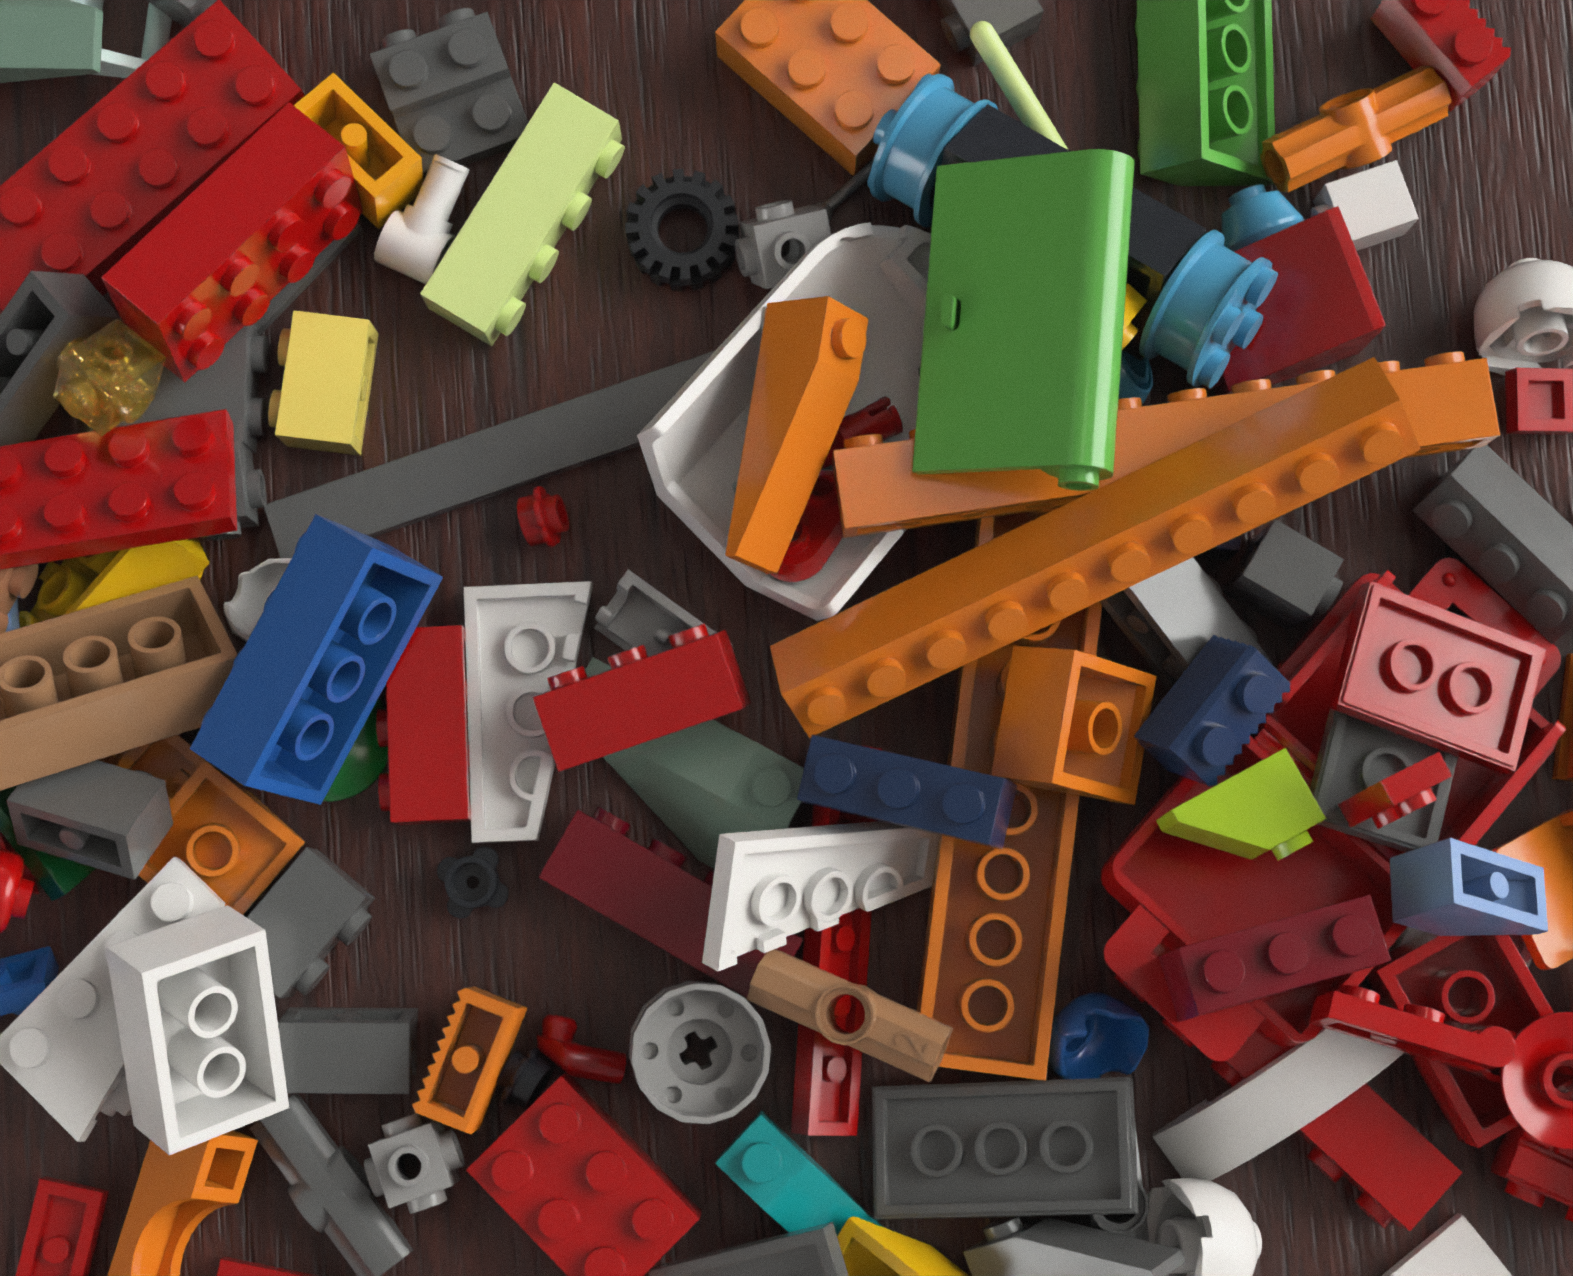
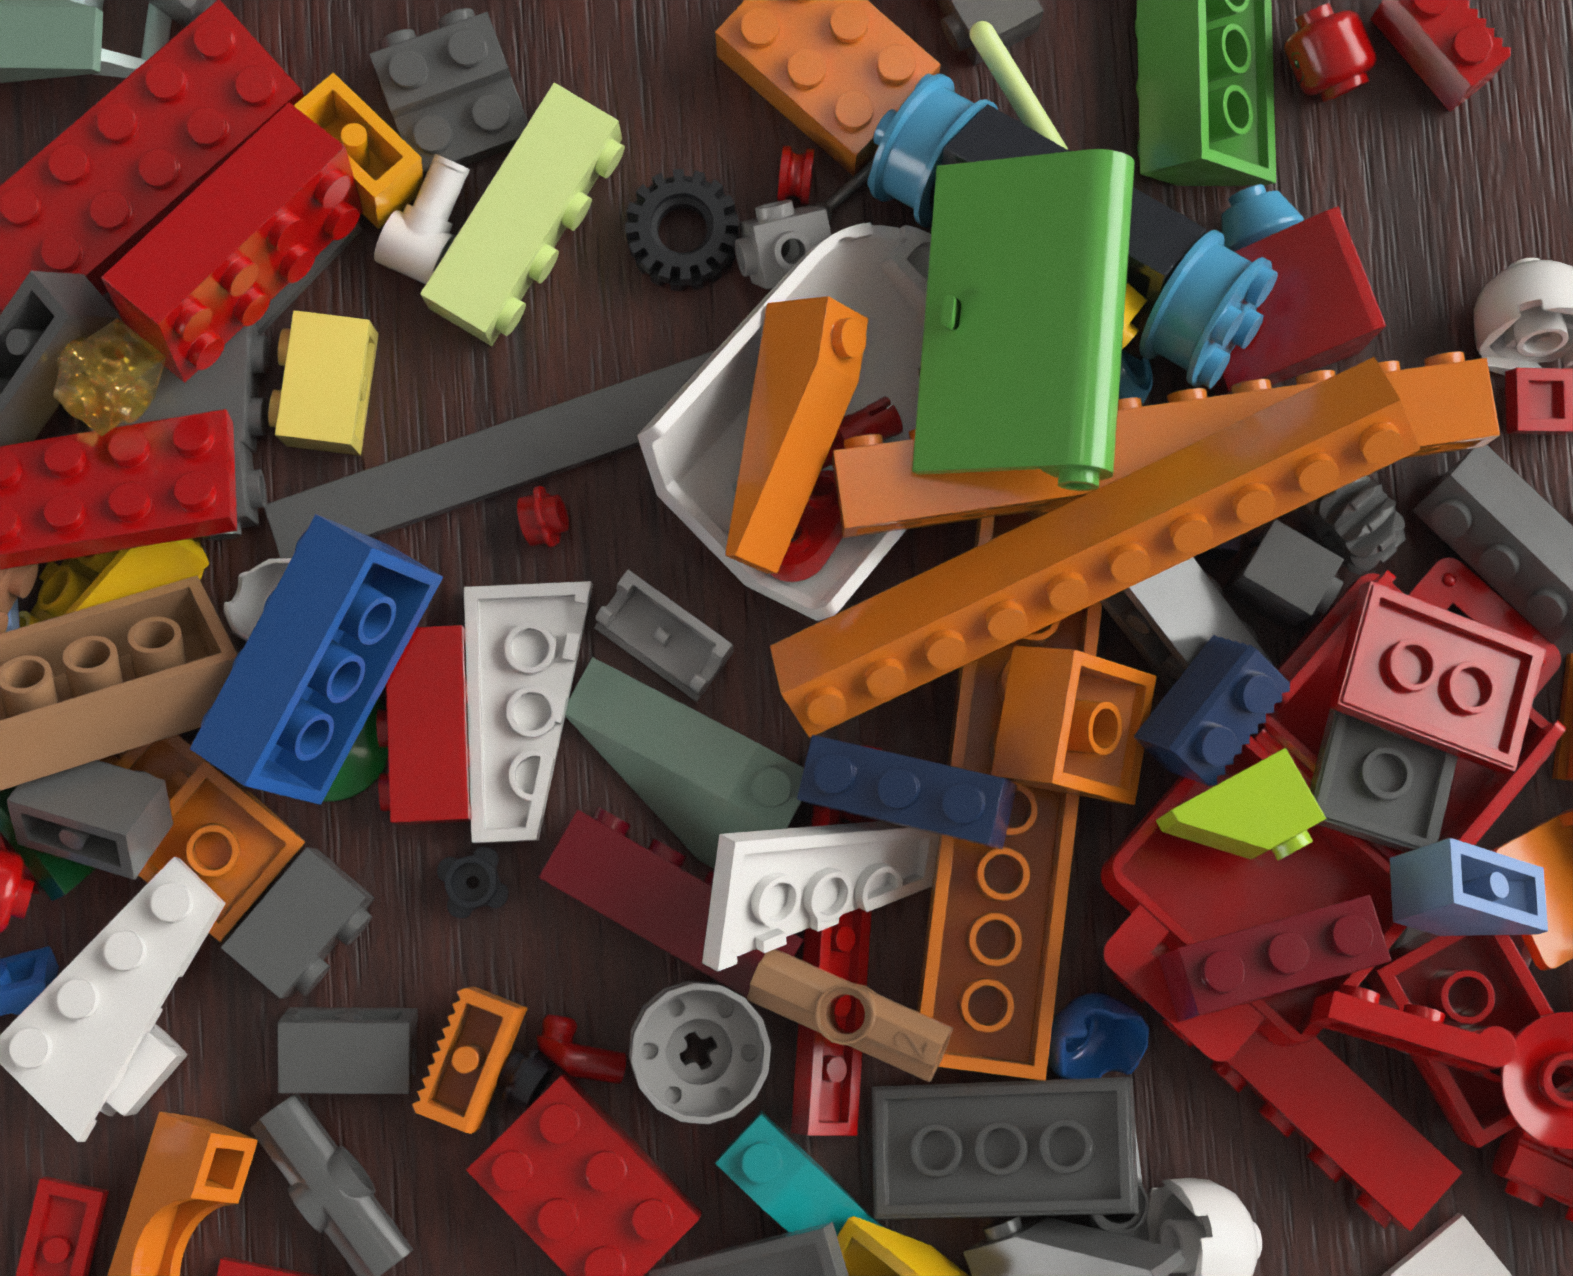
white brick [106,905,289,1155] -> none
light grey brick [364,1113,465,1214] -> none
red brick [532,623,751,772] -> none
white slope [1152,1028,1405,1180] -> none
orange piece [1260,66,1452,193] -> none
white brick [1311,160,1419,251] -> none
red plate [1338,752,1452,829] -> none
none -> red bush [777,145,815,205]
none -> red head [1284,3,1377,102]
none -> dark grey gear [1298,475,1406,575]

